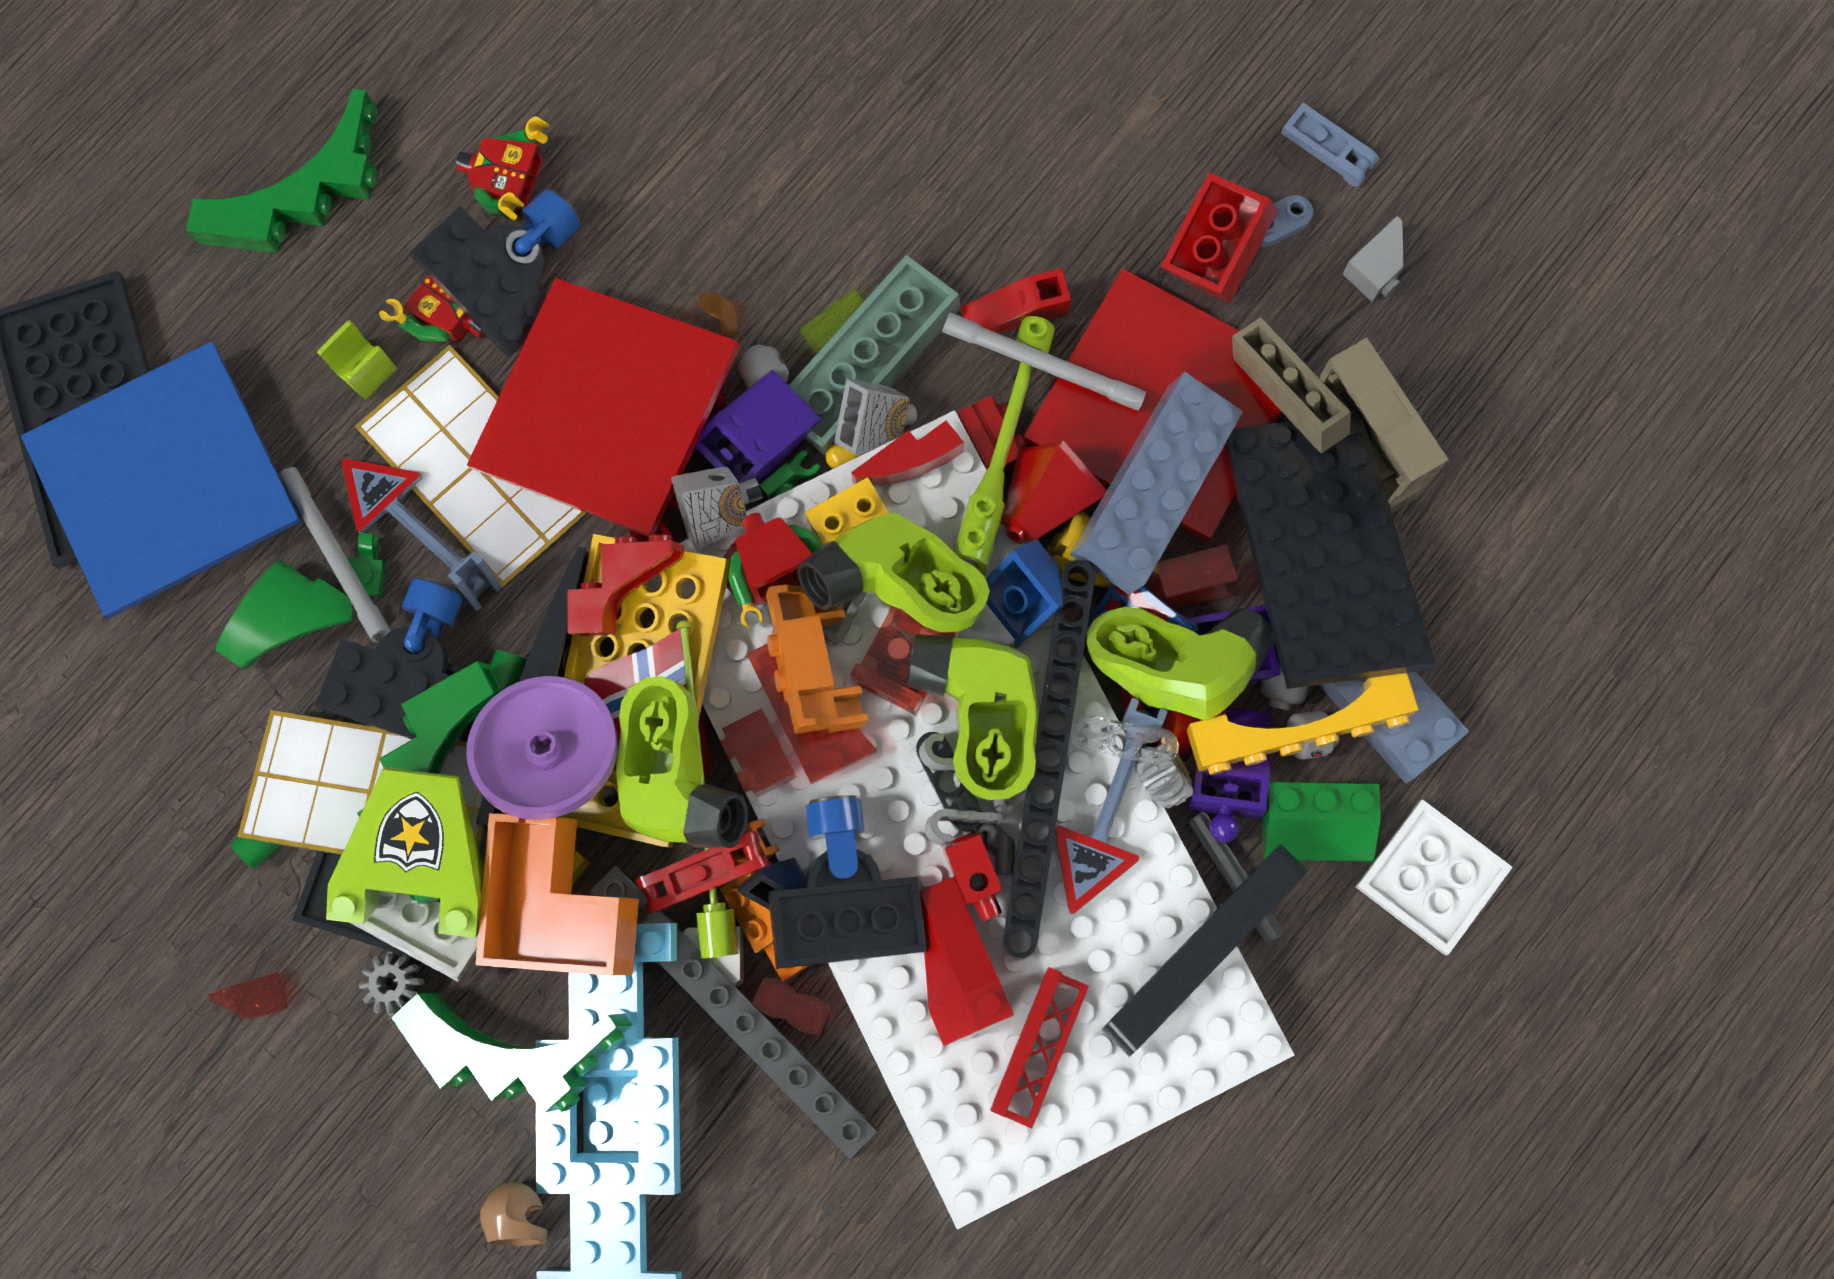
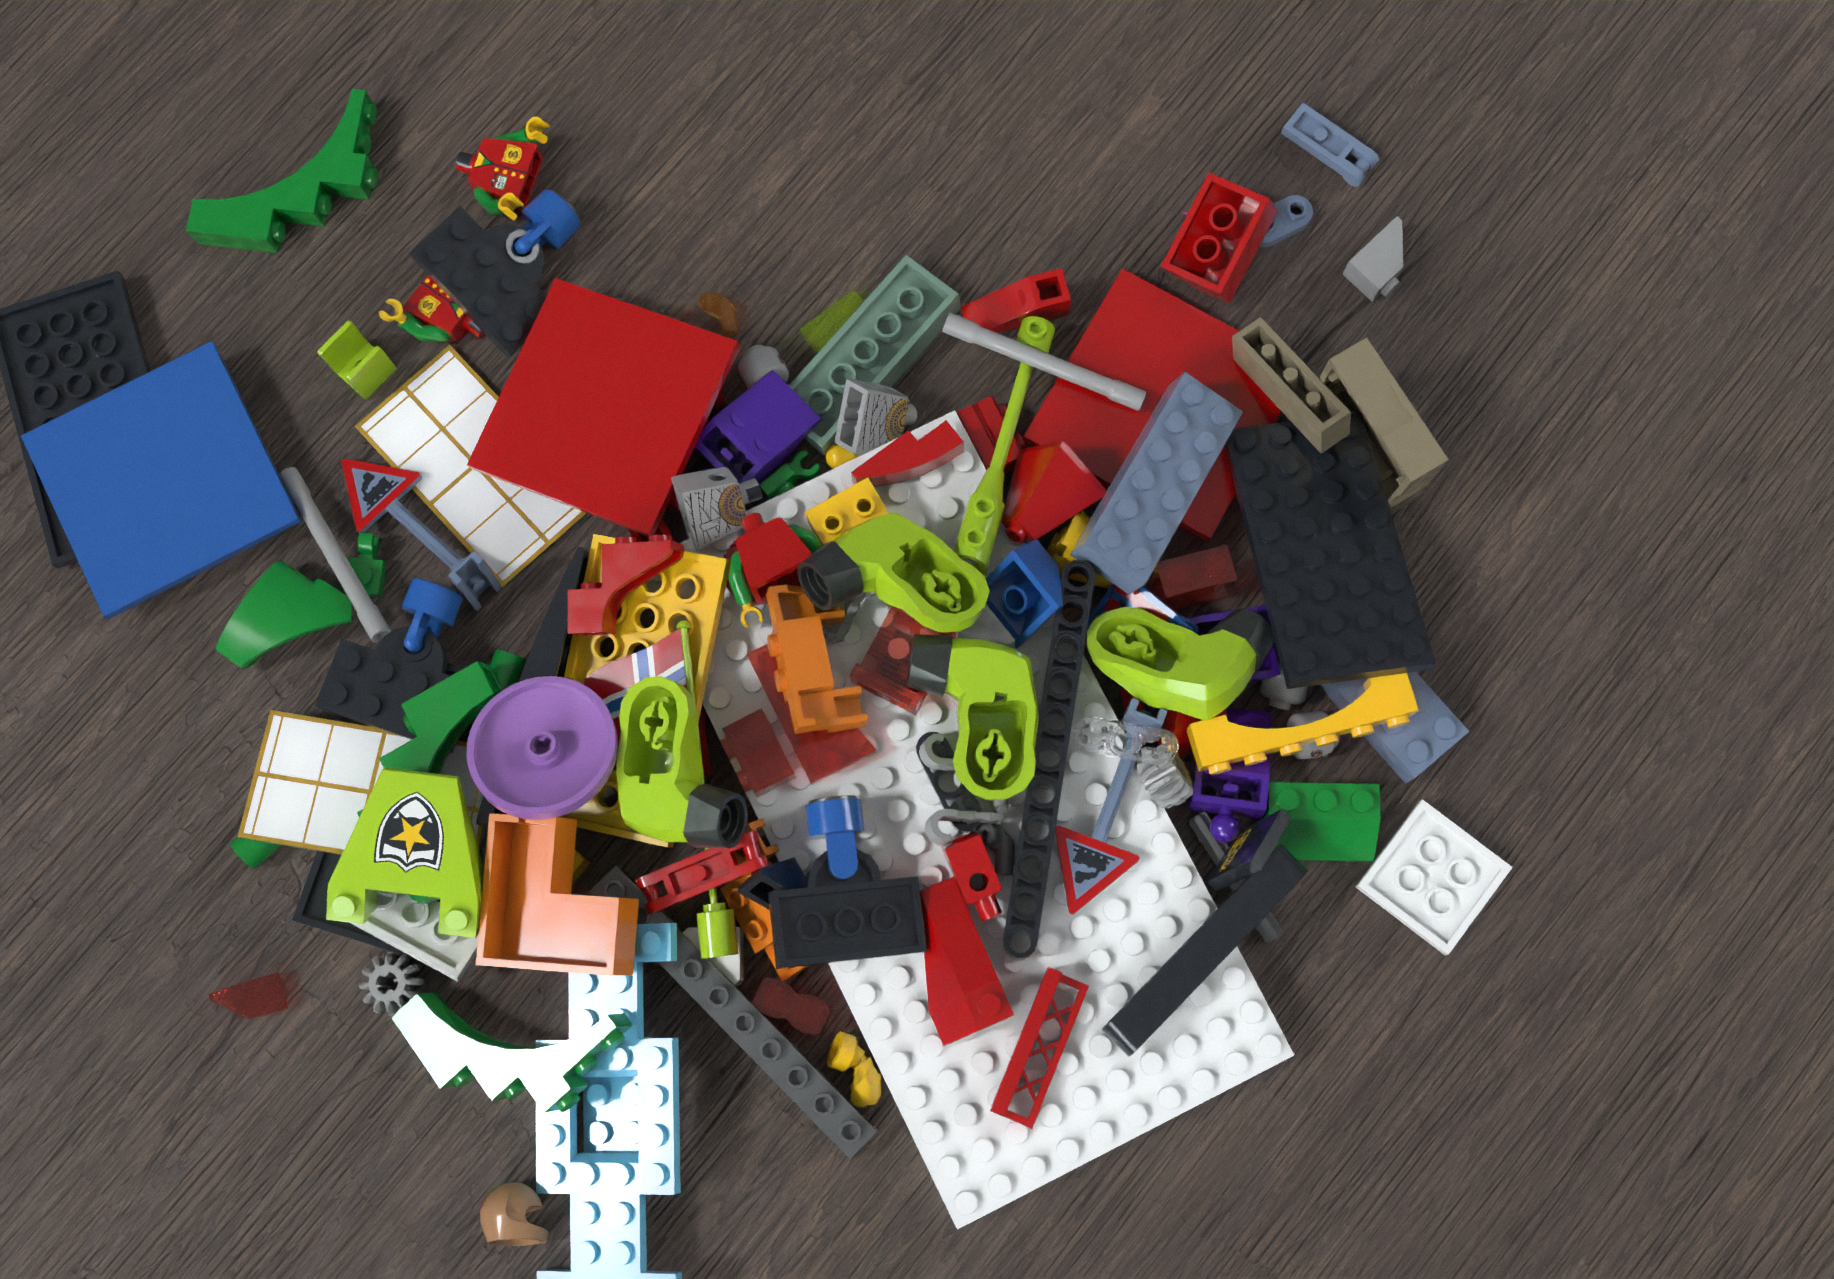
none -> yellow arm [827,1031,881,1108]
none -> black tile [1207,809,1291,891]

